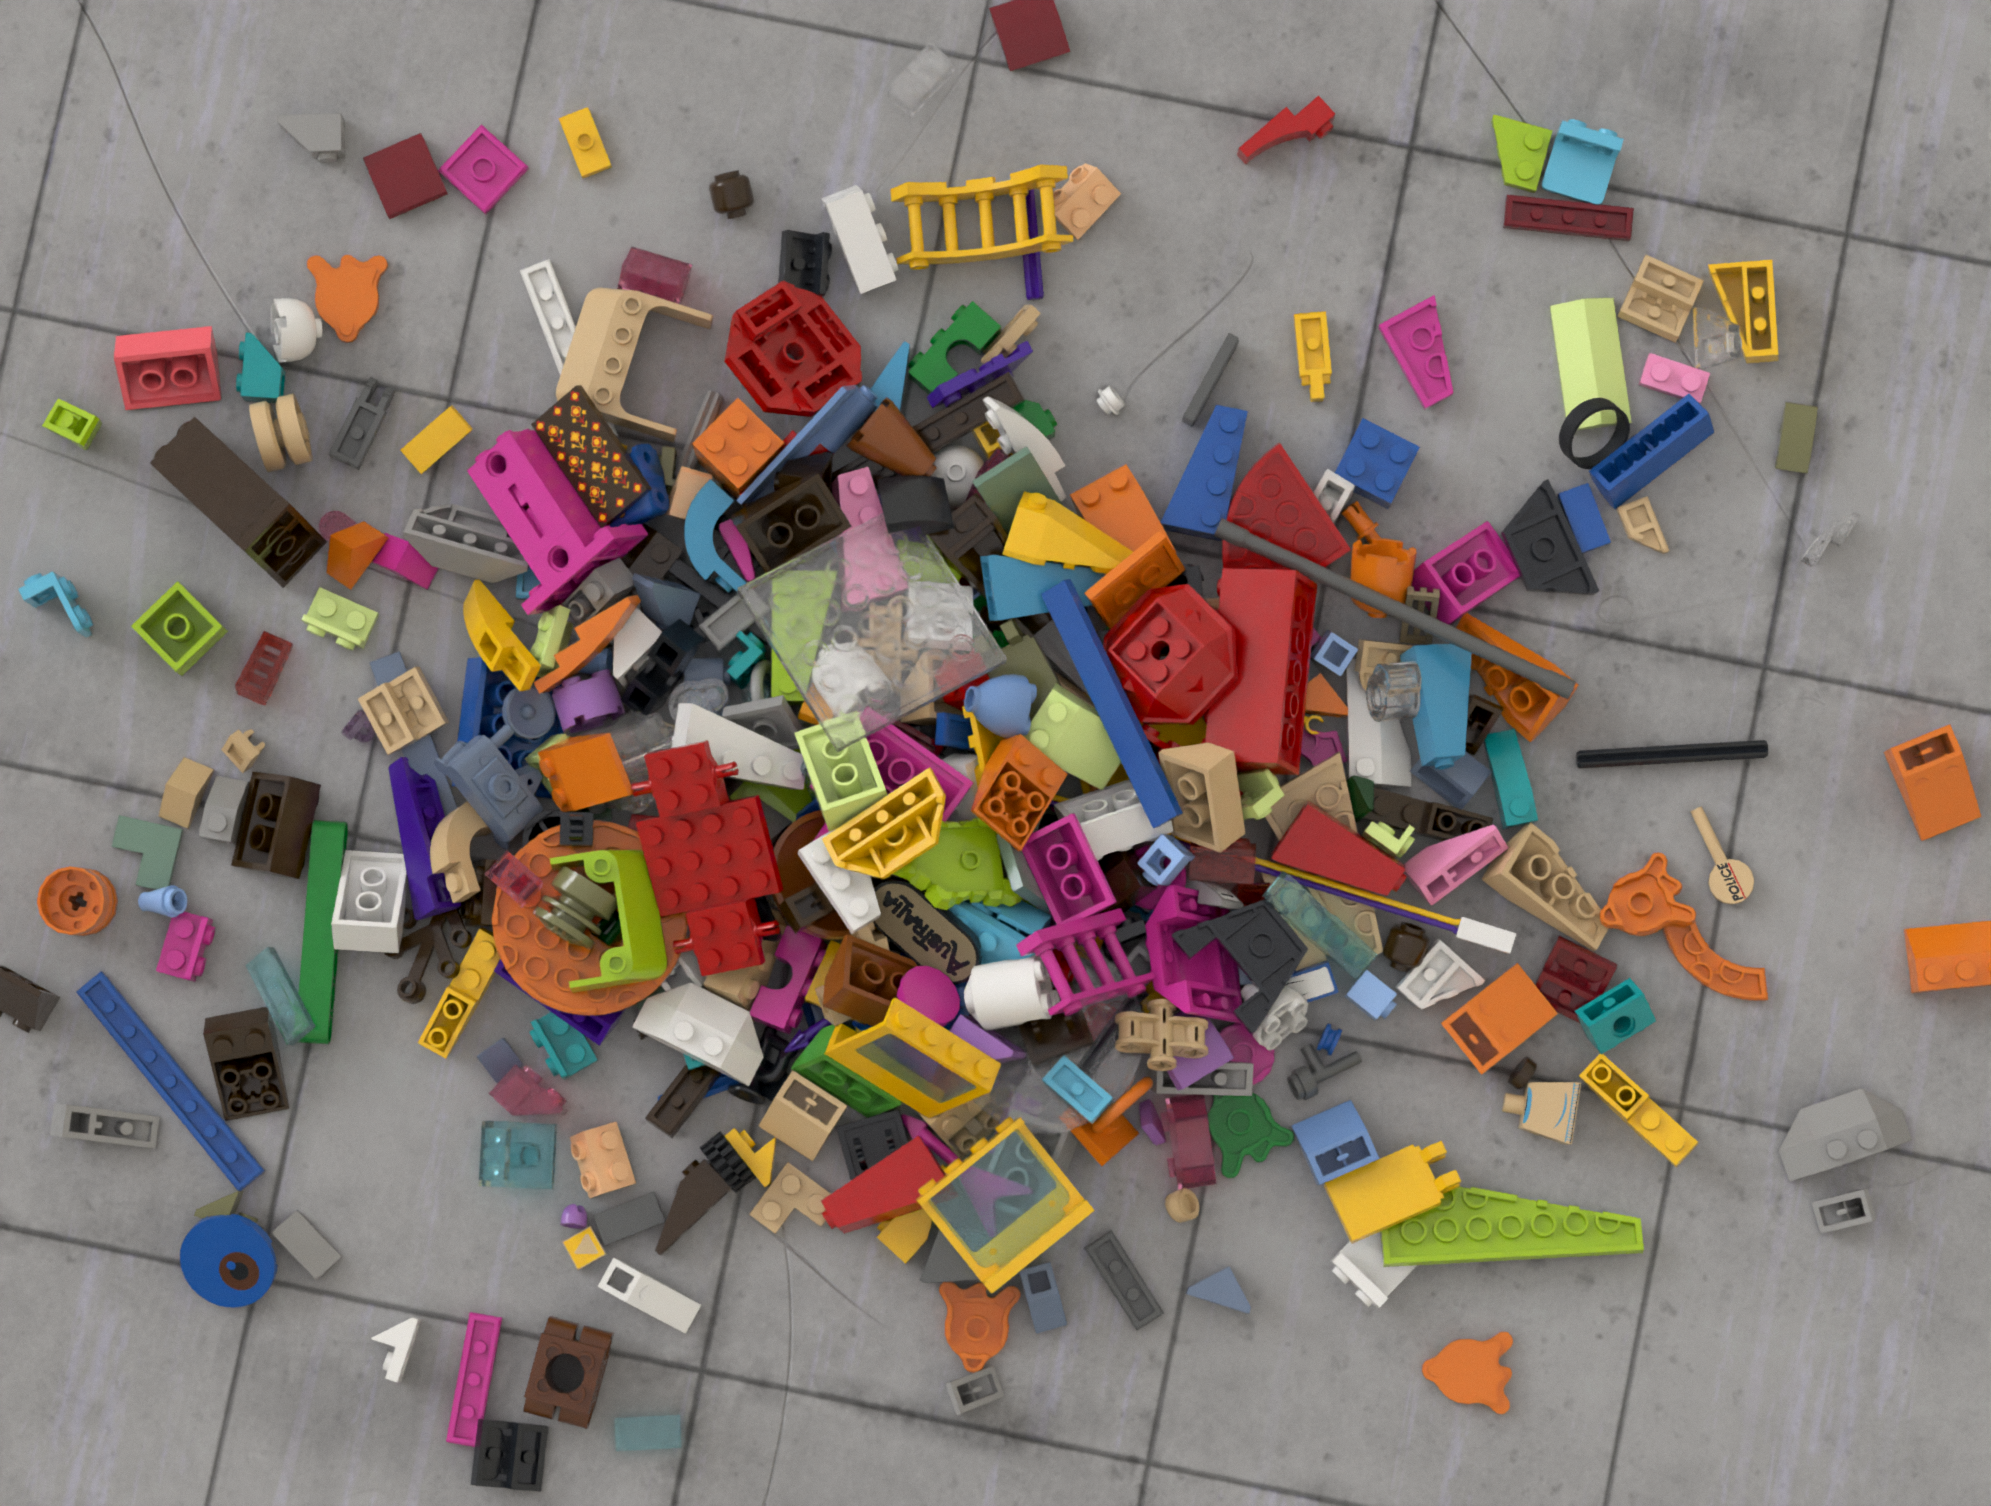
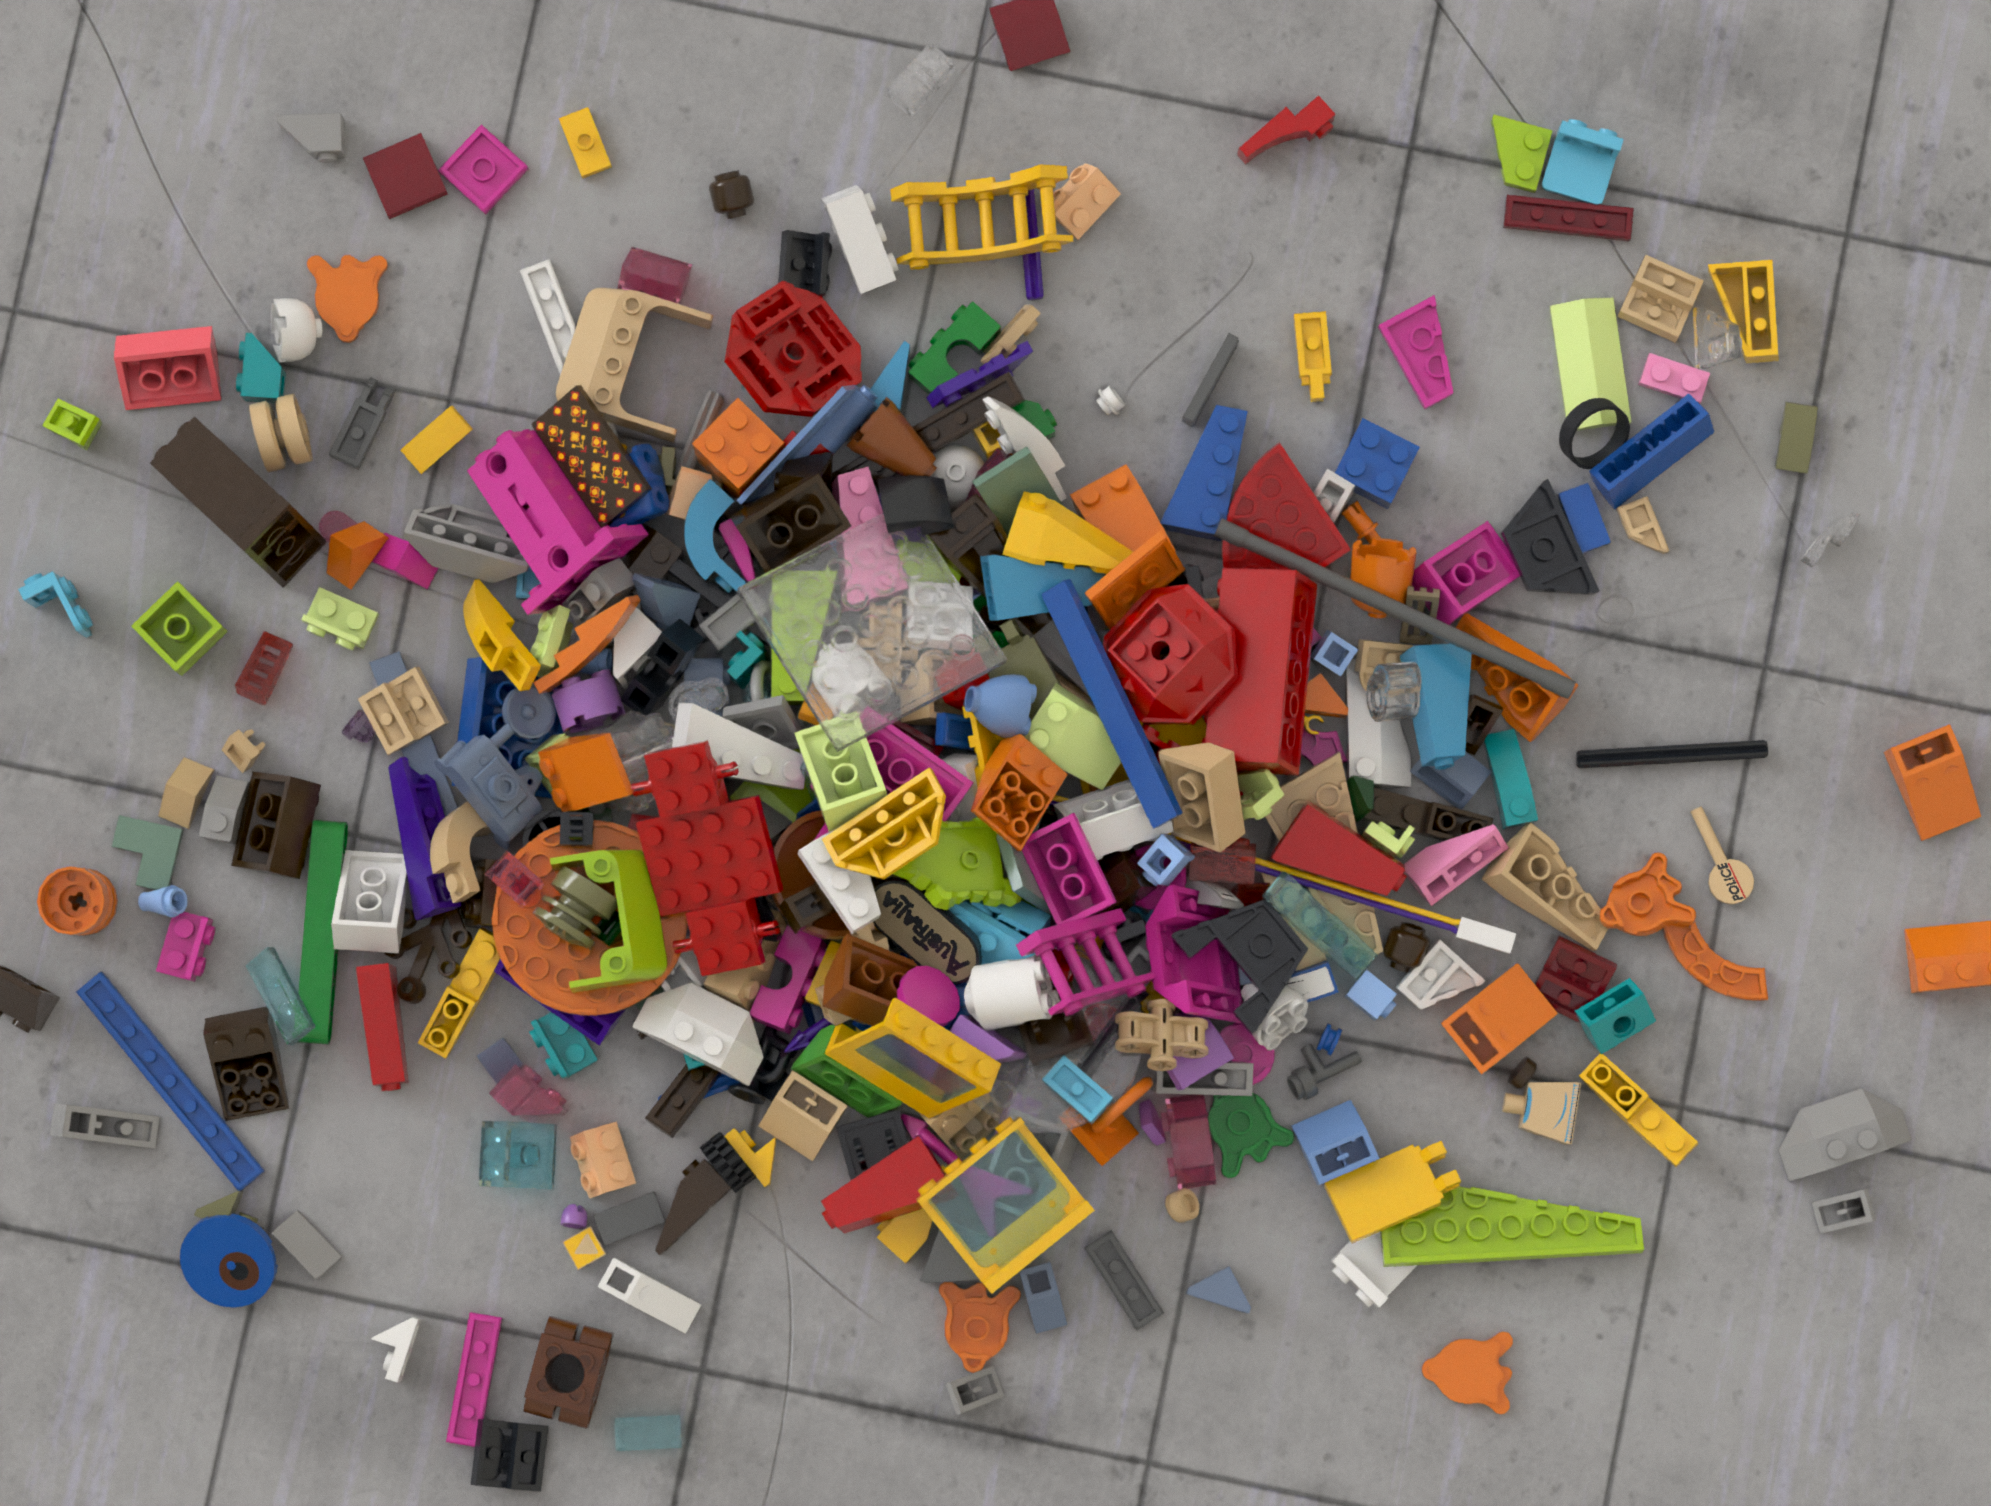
tan plate [749,1162,831,1234] -> none
none -> red slope [356,963,409,1091]

